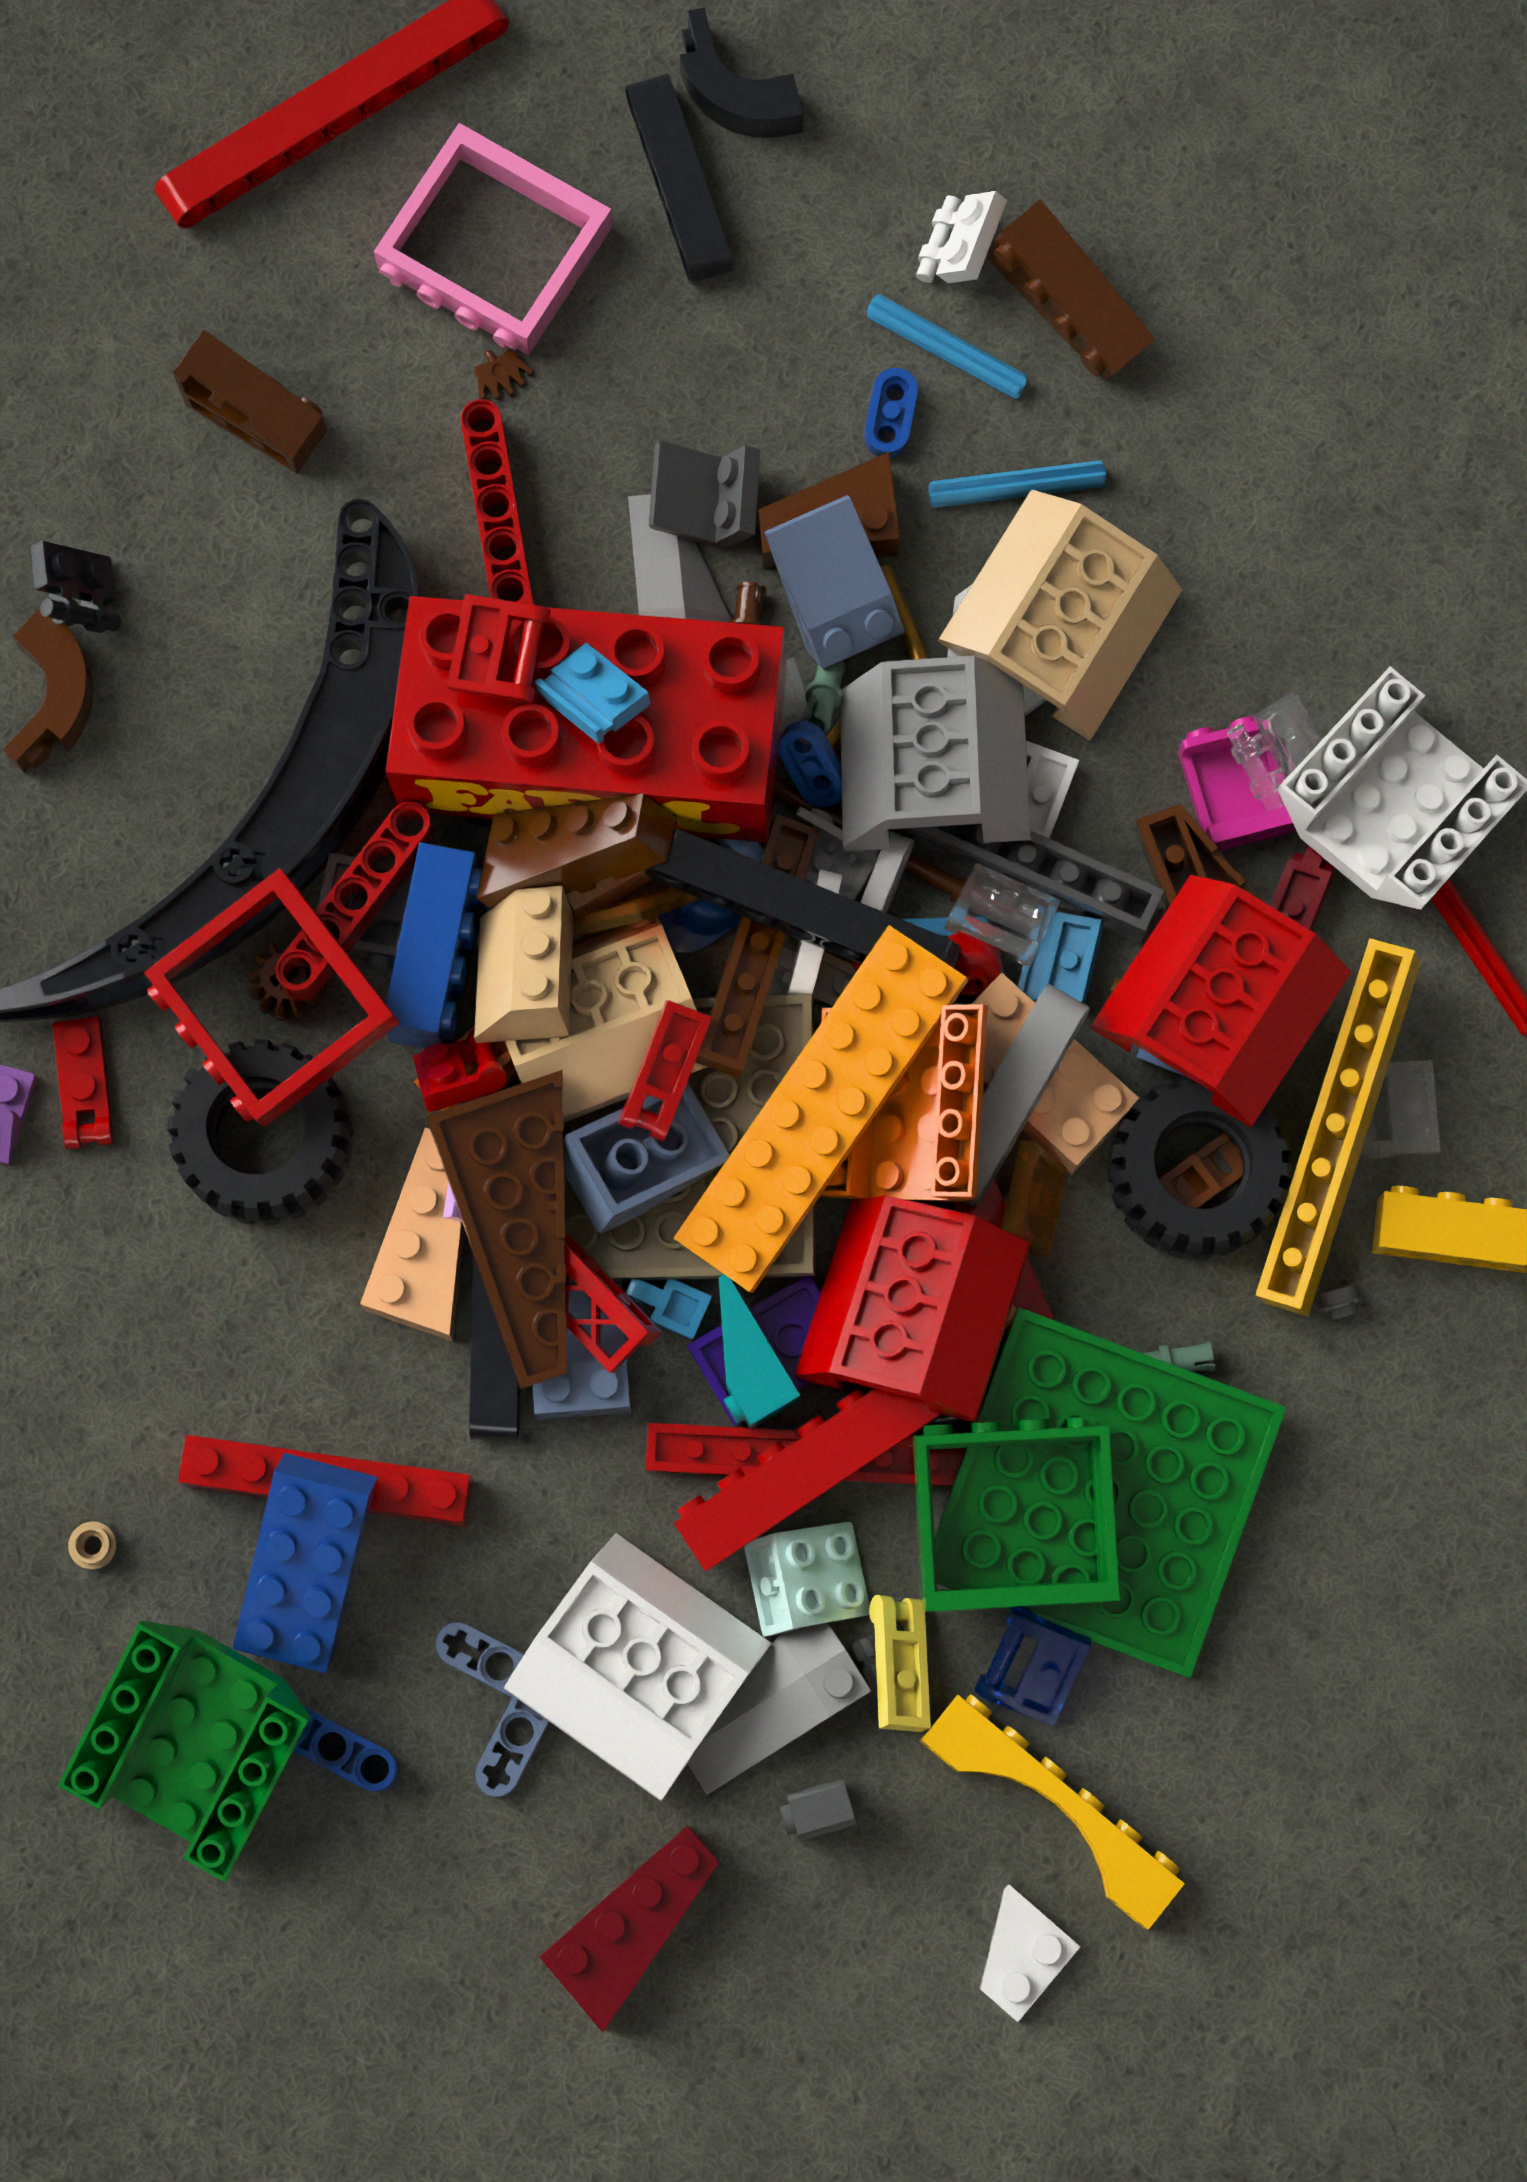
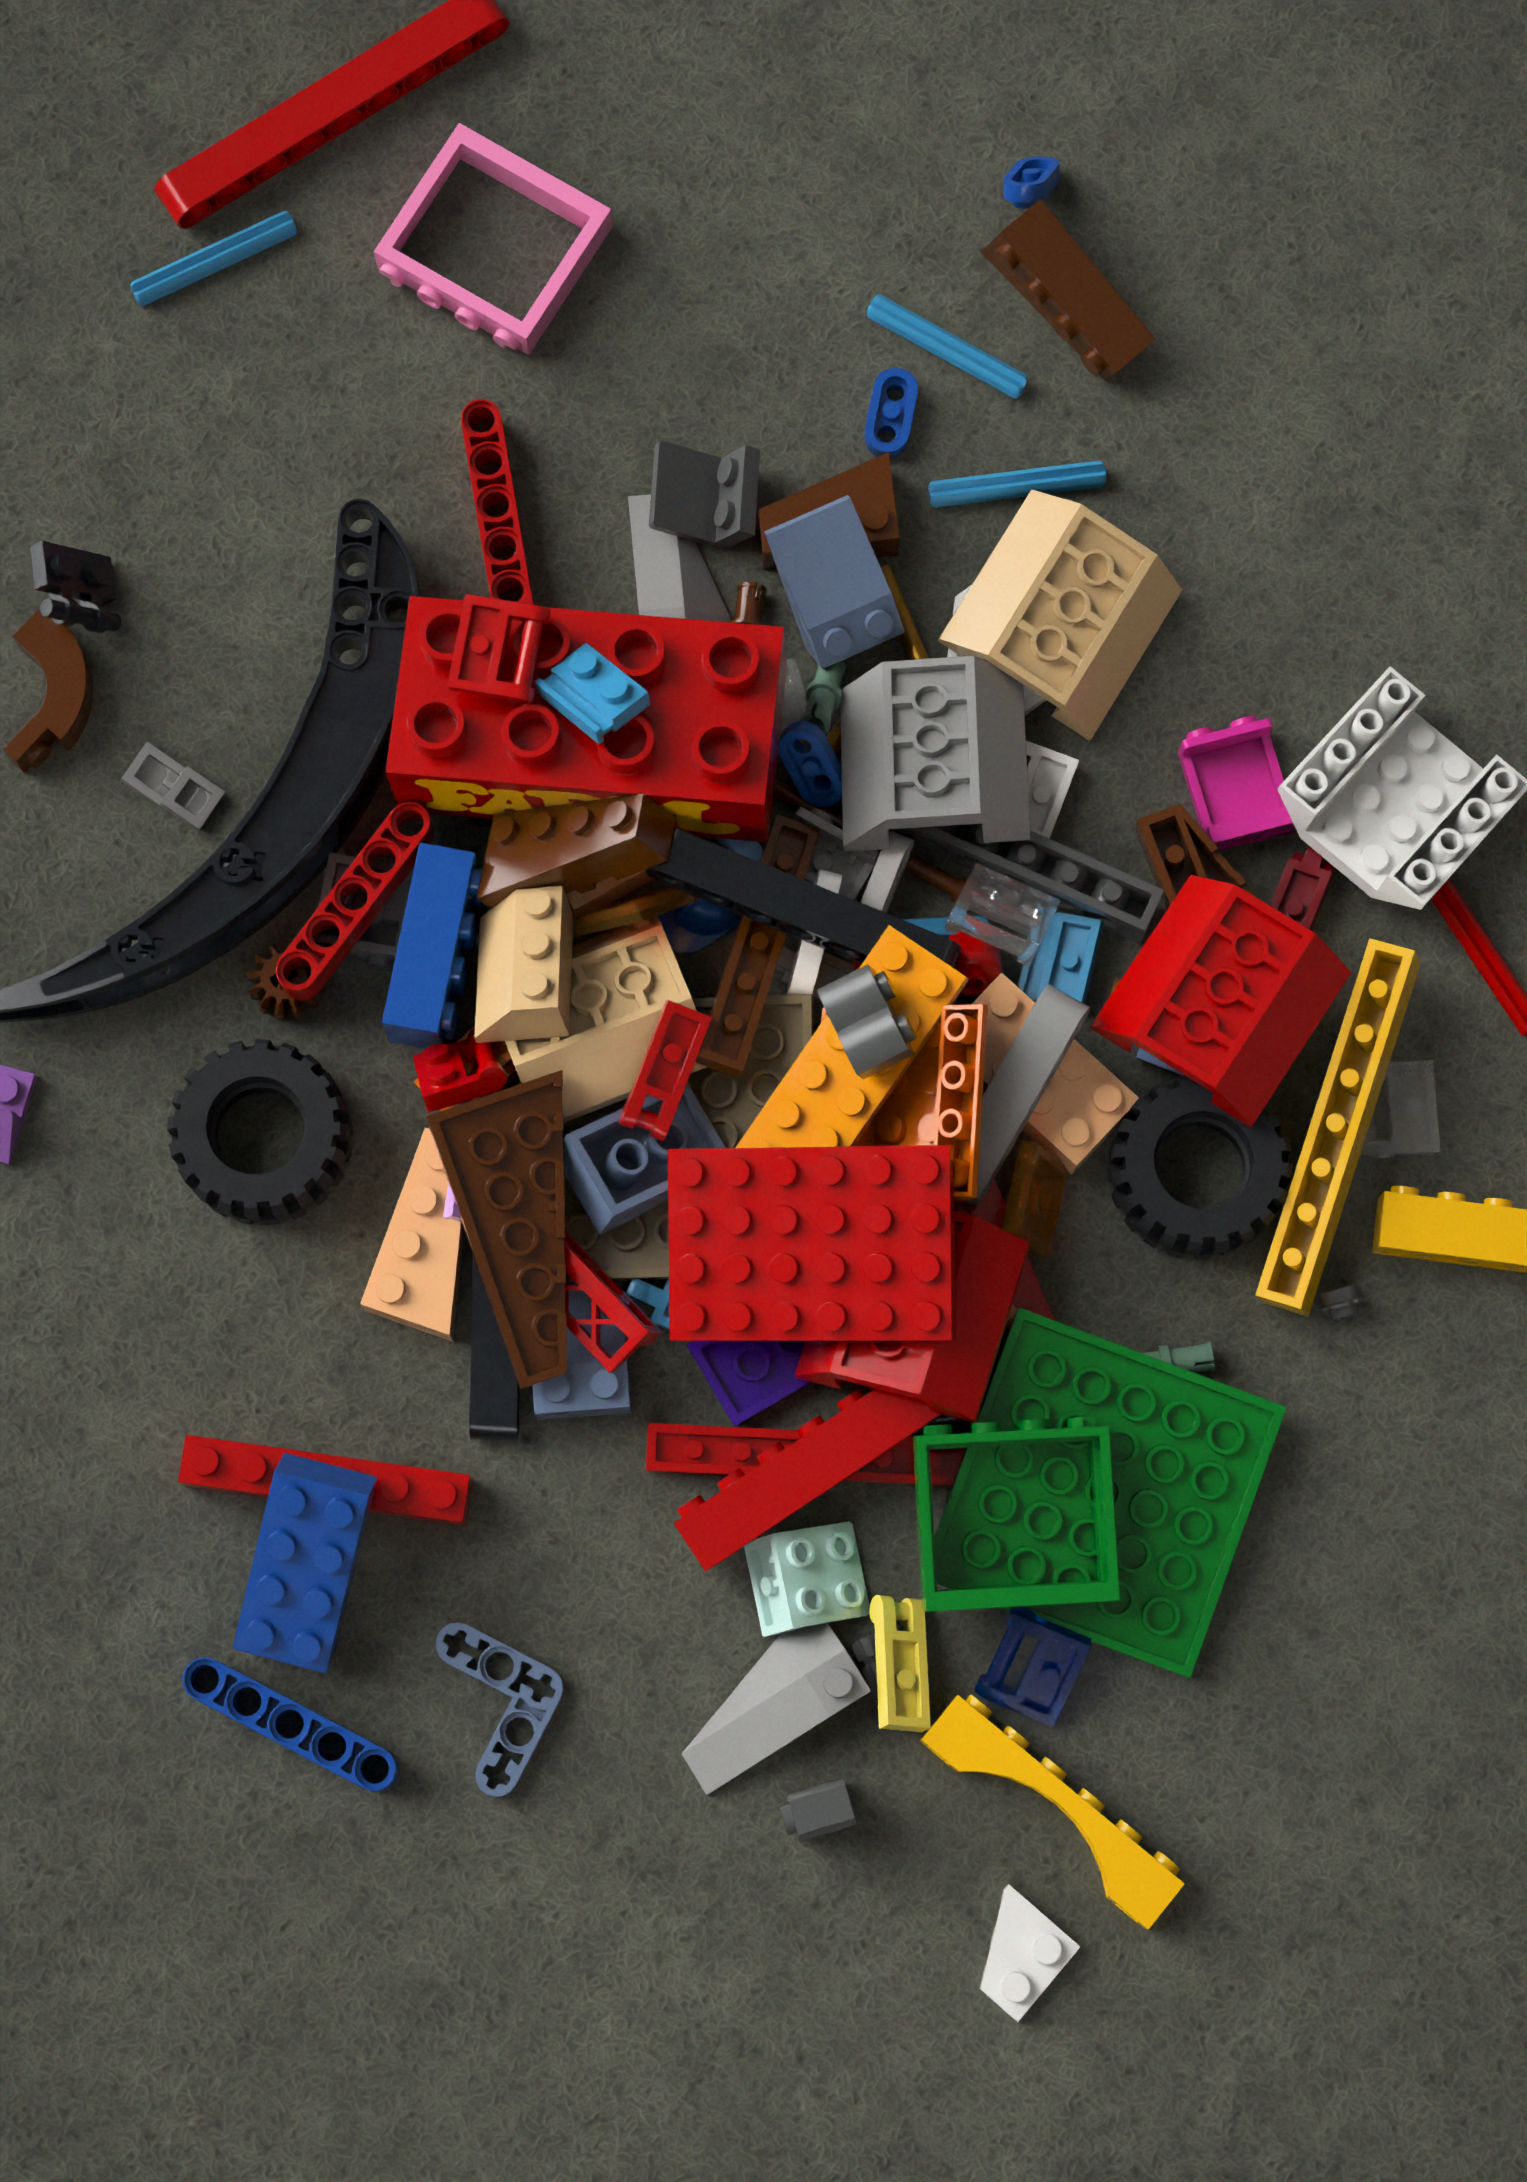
red plate [52,1016,114,1150] -> none
green slope [57,1621,311,1883] -> none
tan plate [68,1521,117,1570] -> none
red window [144,868,400,1127] -> none
reddish brown wedge [173,329,327,474] -> none
reddish brown piece [474,349,533,400] -> none
white slope [504,1533,772,1801] -> none
dark red wedge [539,1825,720,2033] -> none
black beam [625,73,733,284] -> none
black arch [680,7,803,138] -> none
teal slope [719,1274,800,1430] -> none
white plate [916,191,1007,283] -> none
dark orange slope [1159,1132,1243,1209] -> none
clear plate [1227,693,1321,811] -> none
none -> light grey slope [120,742,225,830]
none -> dark azure axle [130,211,297,306]
none -> red plate [668,1145,956,1341]
none -> dark grey brick [817,964,917,1080]
none -> blue plate [1003,157,1060,209]

